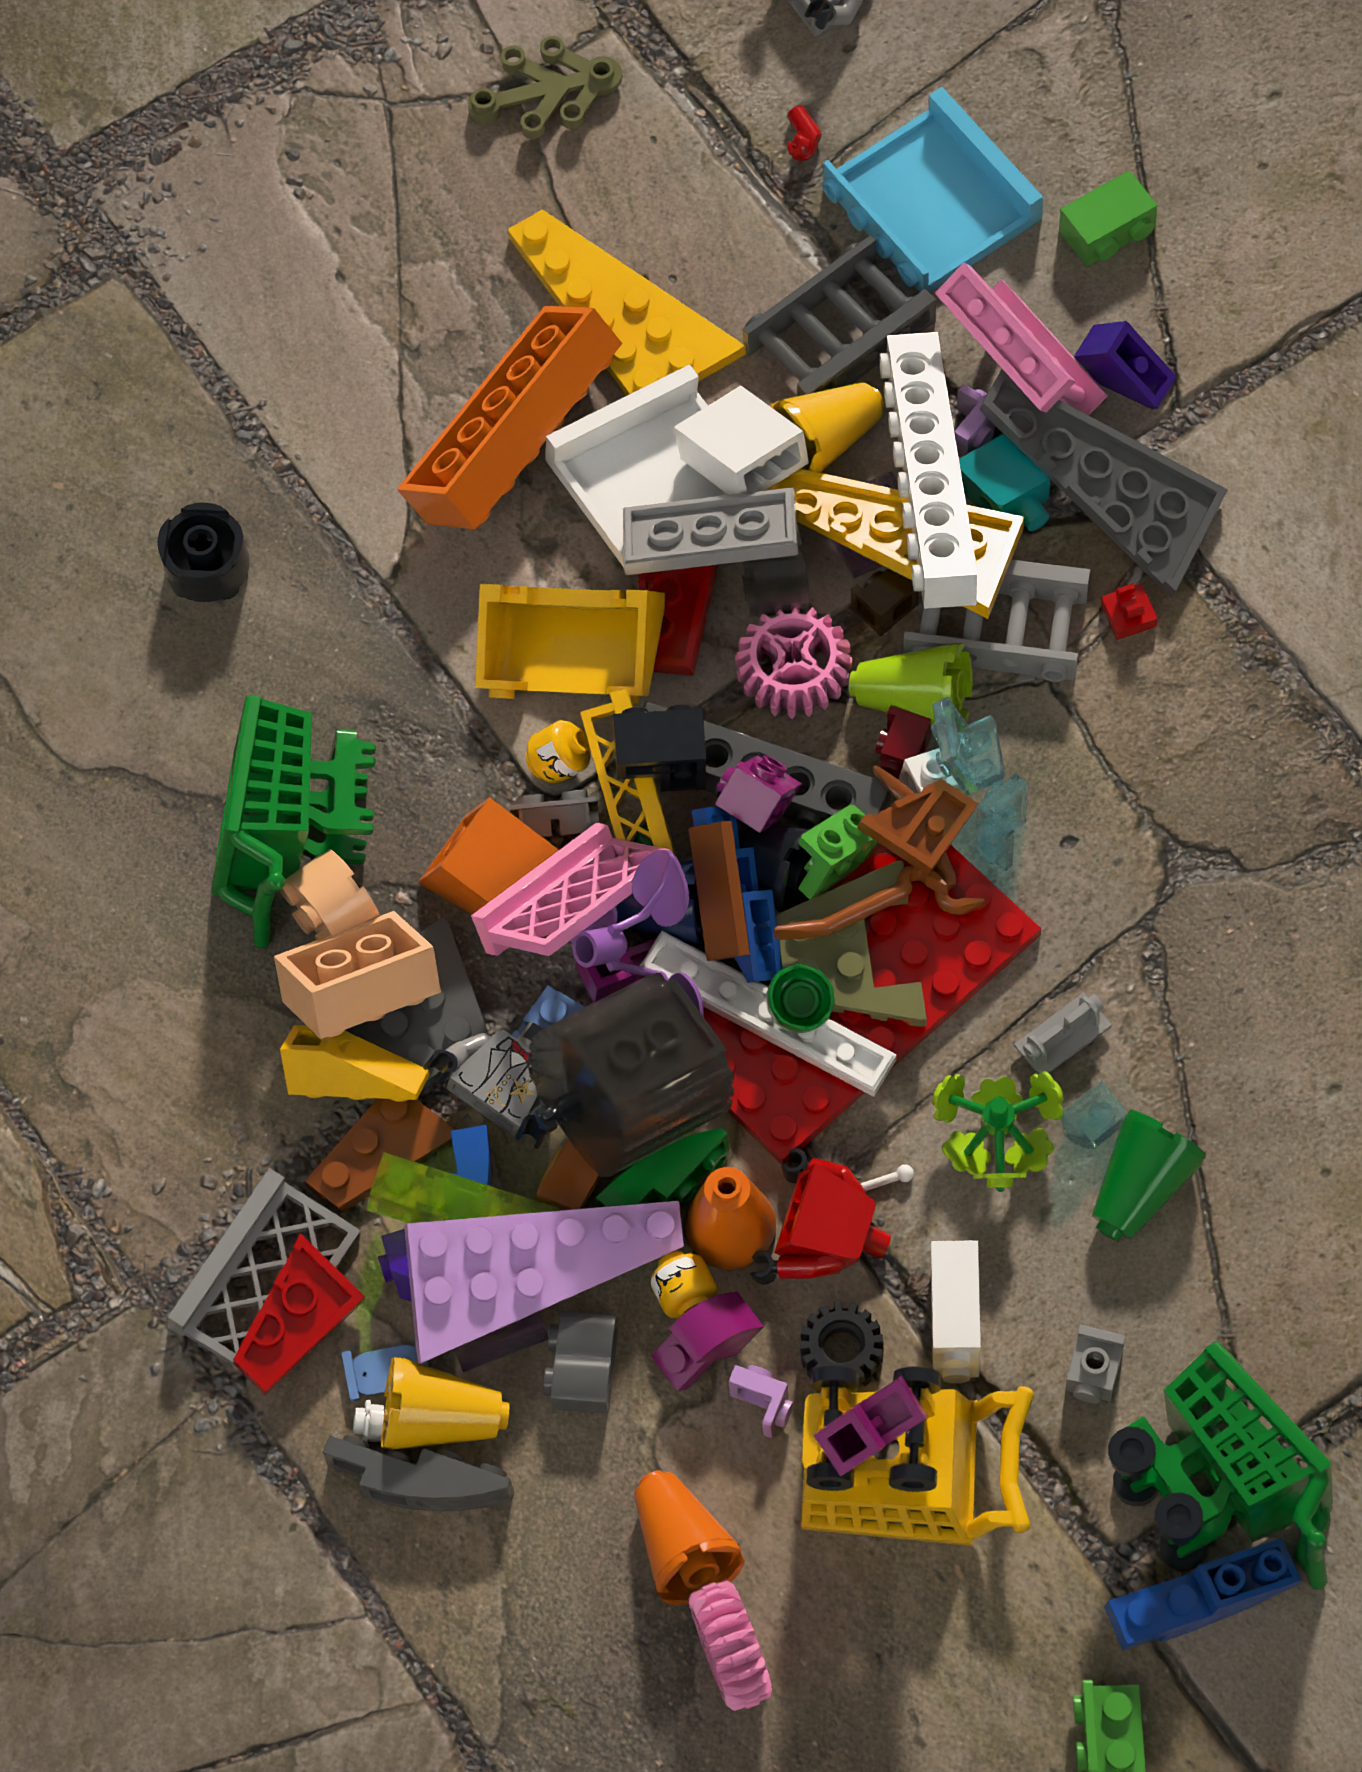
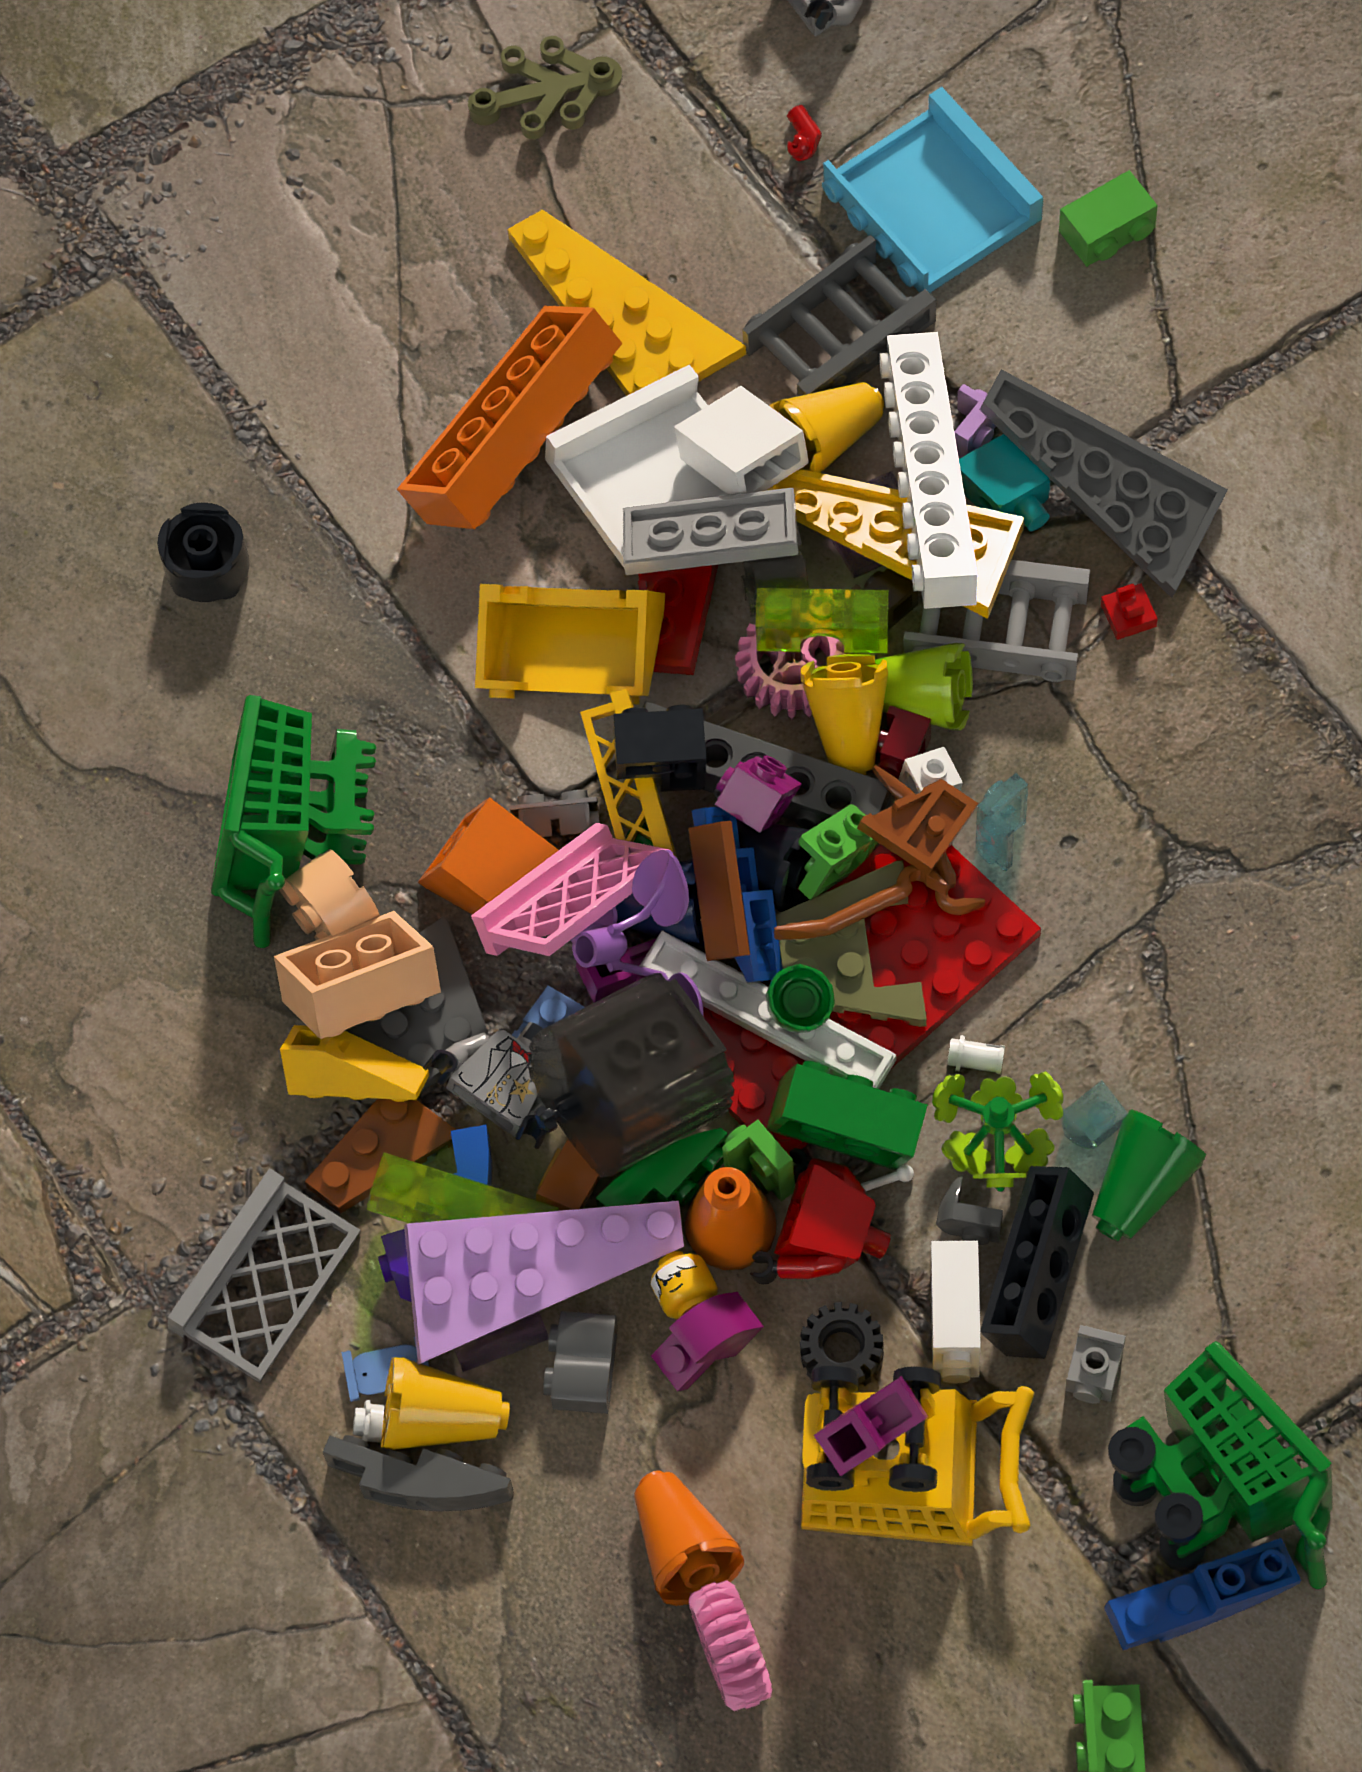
red wing [233,1233,365,1396] -> none
yellow head [526,720,591,784] -> none
lavender bracket [728,1365,793,1439] -> none
clear light blue bracket [931,697,1006,796] -> none
bright pink fence [935,262,1108,415] -> none
light grey hinge [1014,993,1112,1074] -> none
dark purple slope [1074,321,1177,409] -> none
none -> bright green bracket [722,1119,795,1202]
none -> clear neon green arch [755,588,889,653]
none -> green brick [766,1061,928,1170]
none -> yellow cone [801,654,888,775]
none -> dark grey plate [936,1176,1003,1245]
none -> white pin [947,1035,1005,1074]
none -> black brick [980,1166,1094,1359]

